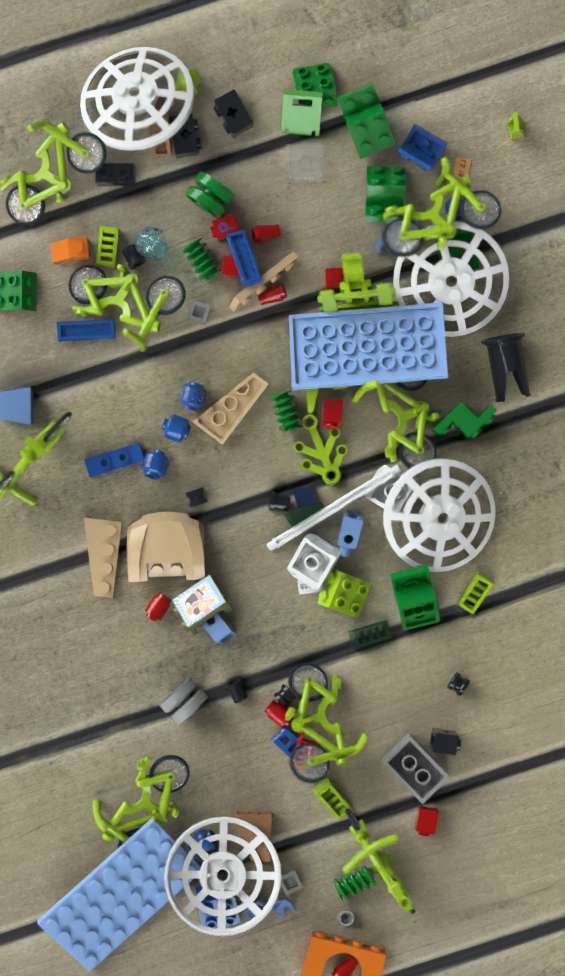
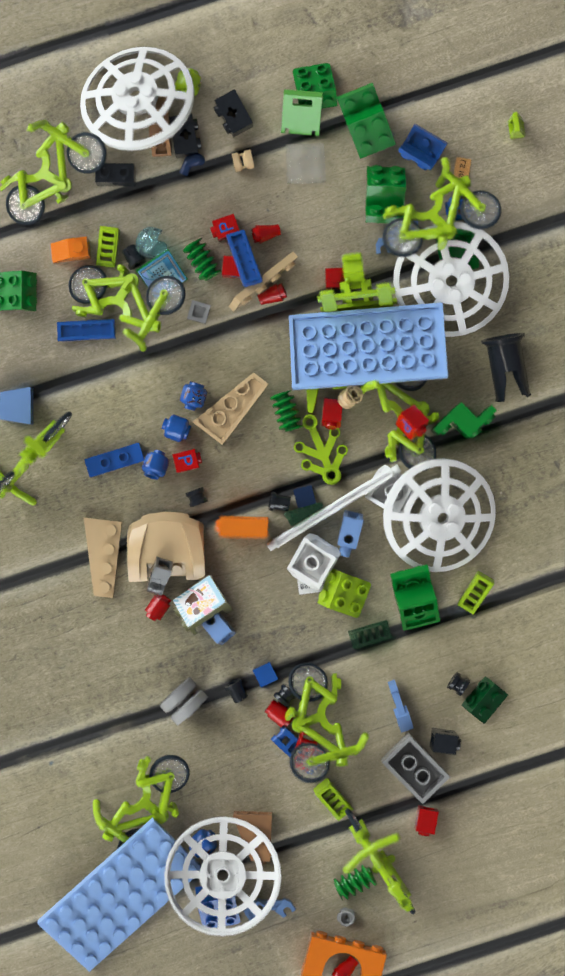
green wheel [185,172,235,218] -> none
light grey plate [281,869,303,896] -> none
none -> piece [136,249,188,300]
none -> dark grey leg [147,557,173,596]
none -> red brick [172,449,202,473]
none -> dark blue arm [179,153,205,176]
none -> orange arch [216,516,268,538]
none -> tan wheel [232,149,254,172]
none -> blue tile [253,662,278,687]
none -> tan wheel [338,385,363,409]
none -> medium blue piece [387,680,414,733]
none -> red brick [395,405,430,440]
none -> dark green bracket [462,676,508,724]

